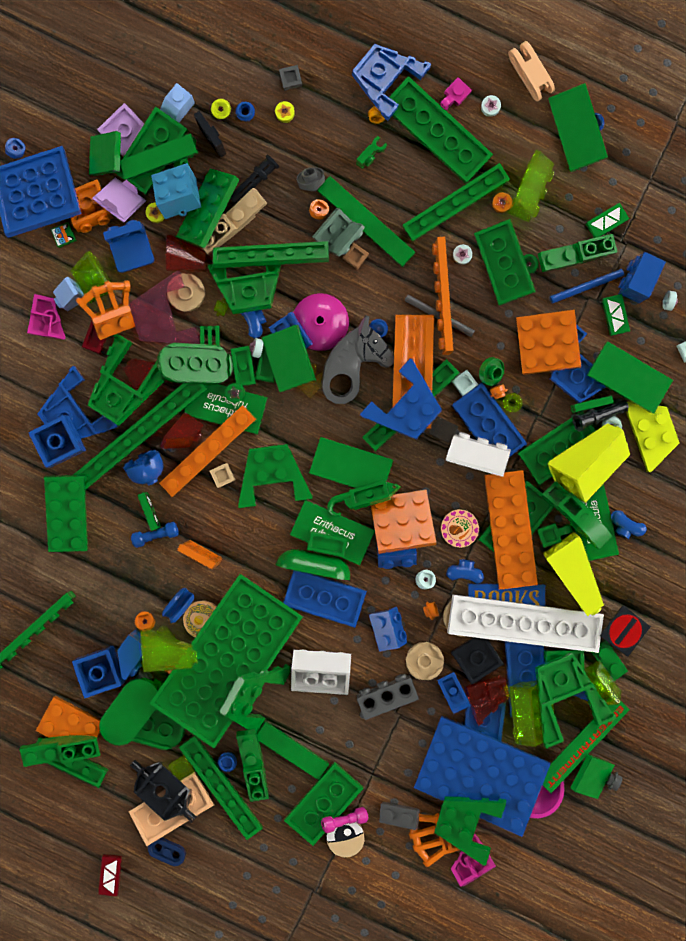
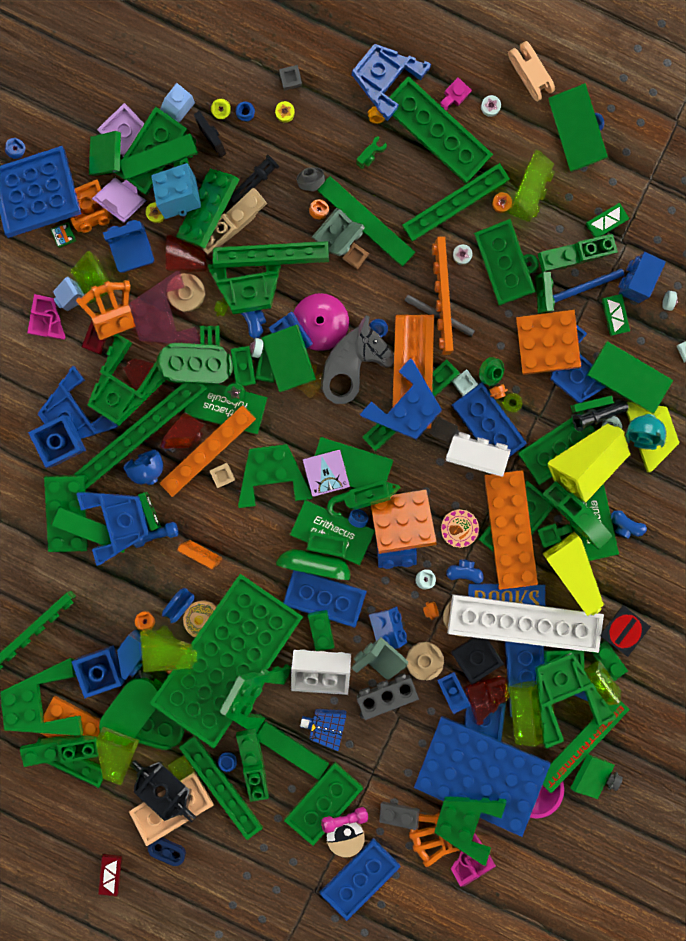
none -> green wing [0,658,83,736]
none -> green tile [51,507,125,553]
none -> blue wing [77,492,149,566]
none -> clear neon green slope [96,727,139,785]
none -> blue torso [300,709,346,751]
none -> lavender tile [303,450,350,497]
none -> green plate [308,610,335,651]
none -> blue tile [320,838,401,921]
none -> tile [348,509,369,528]
none -> sand green bracket [351,637,408,680]
none -> green plate [535,272,555,314]
none -> teal cylinder [625,414,666,450]

